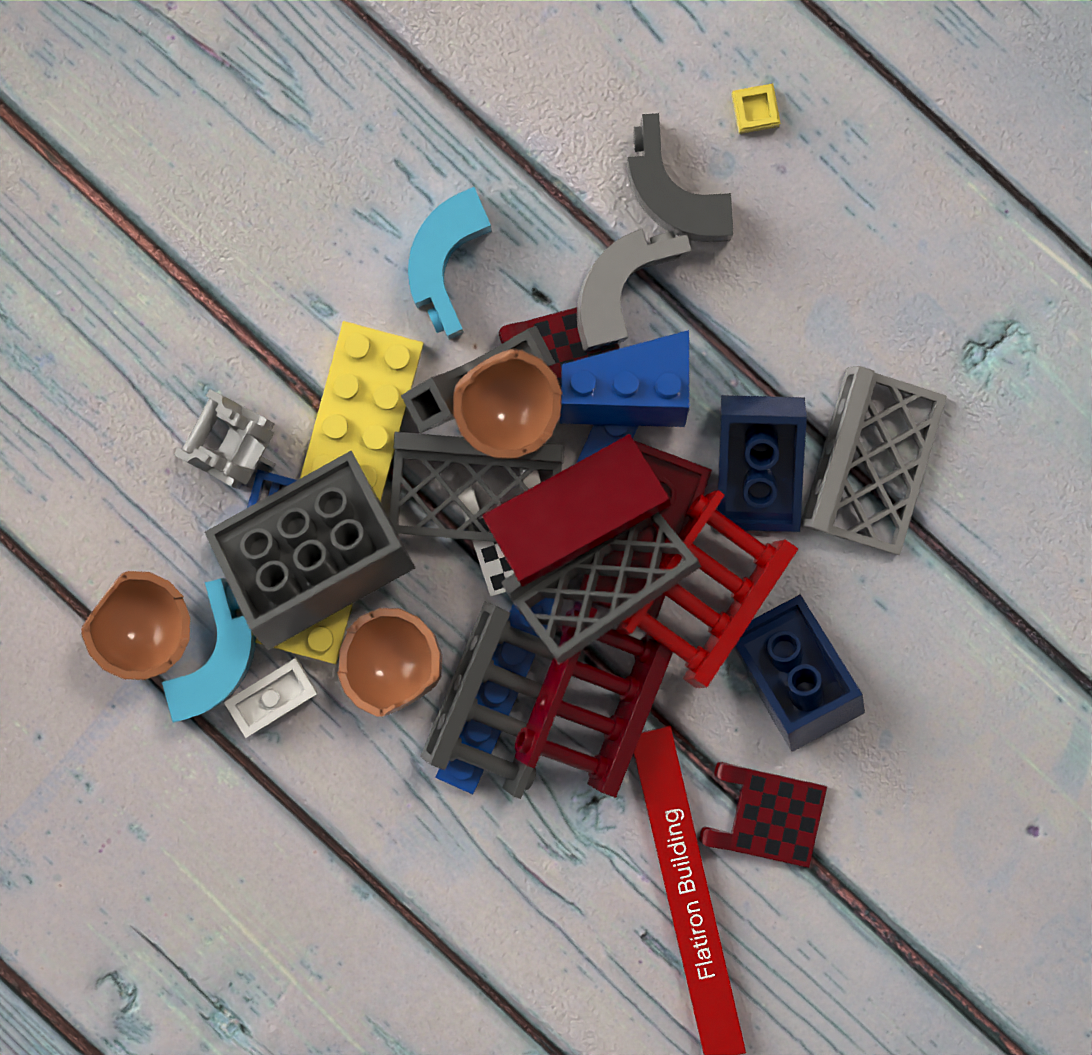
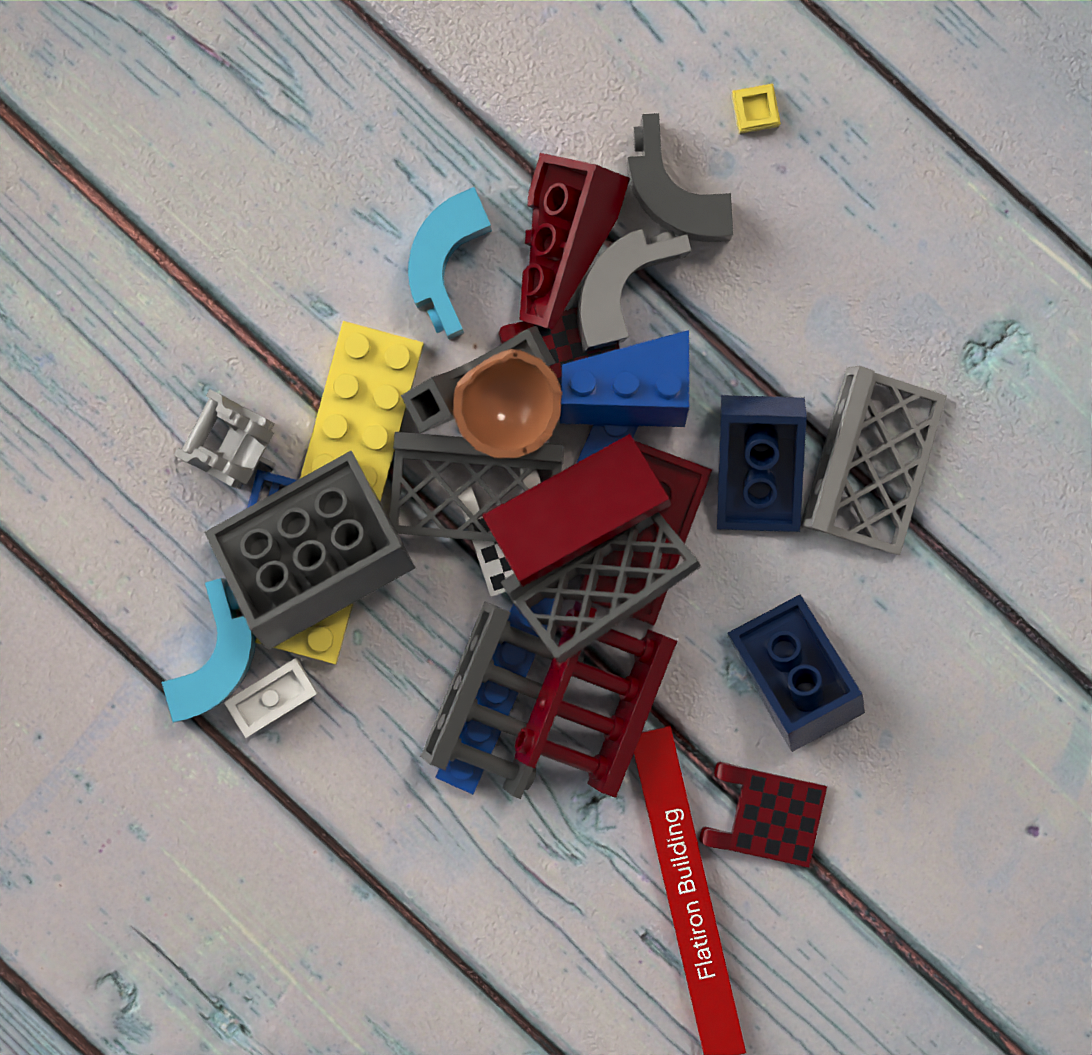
nougat cylinder [81,571,190,680] -> none
nougat cylinder [337,608,443,716] -> none
red fence [615,490,798,688] -> none
none -> dark red wedge [519,153,630,330]

